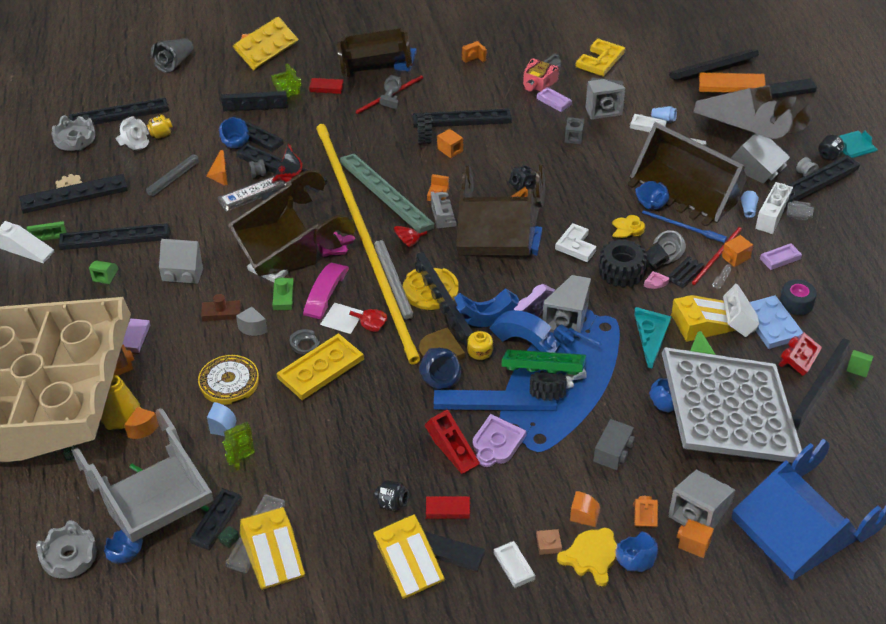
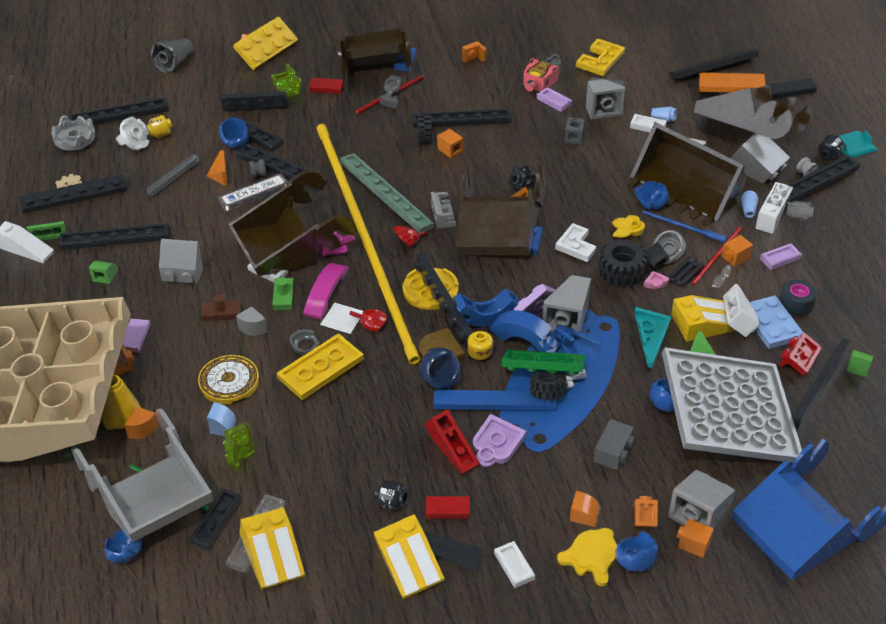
light grey plate [37,520,97,579] -> none
clear green piece [218,525,240,549] -> none
hat [271,144,302,183] -> none
light grey axle [374,240,413,320] -> none
orange bracket [427,174,449,201] -> none
nougat plate [536,529,562,555] -> none

